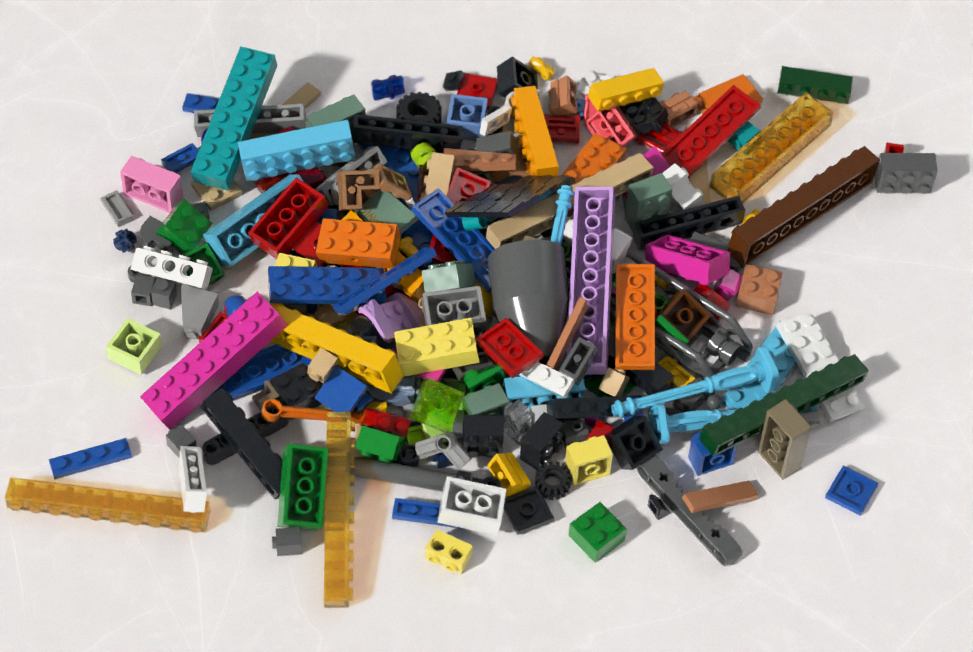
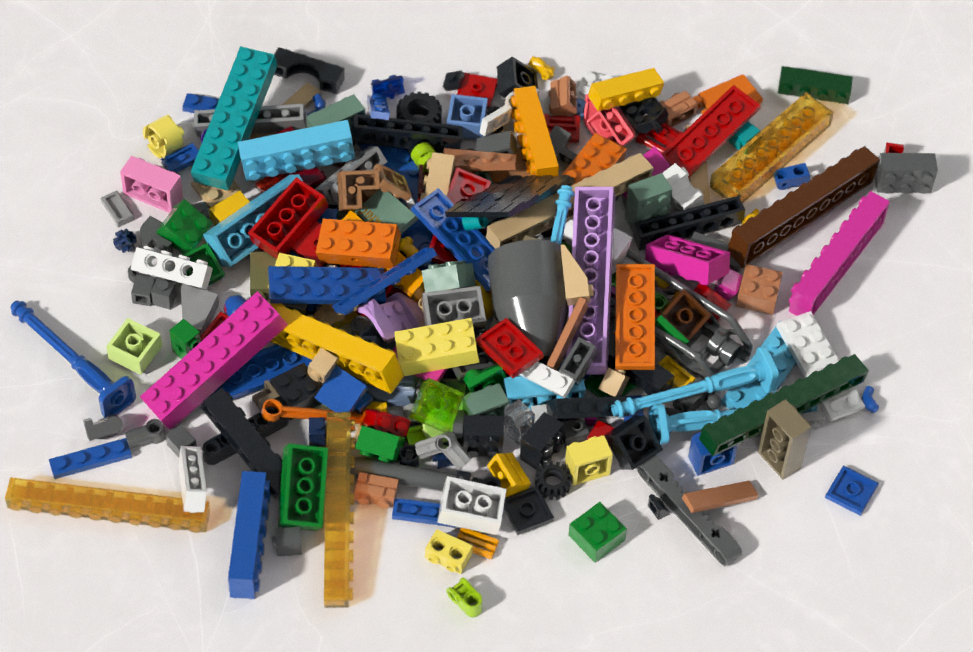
none -> blue piece [10,301,136,418]
none -> dark grey leg [83,414,123,441]
none -> dark grey piece [124,419,166,449]
none -> light yellow brick [143,114,184,158]
none -> green brick [169,319,201,359]
none -> yellow brick [209,191,250,226]
none -> blue brick [228,471,271,599]
none -> olive slope [250,252,277,300]
none -> black arch [274,47,345,95]
none -> blue piece [306,93,326,116]
none -> dark blue brick [309,417,329,447]
none -> nougat brick [354,472,399,508]
none -> blue plate [367,93,390,120]
none -> lime piece [446,577,482,617]
none -> light orange tile [457,528,499,560]
none -> dark grey brick [549,125,578,165]
none -> tan slope [561,245,594,306]
none -> blue leg [773,163,810,190]
none -> dark pink brick [788,191,890,316]
none -> blue arm [861,386,879,413]

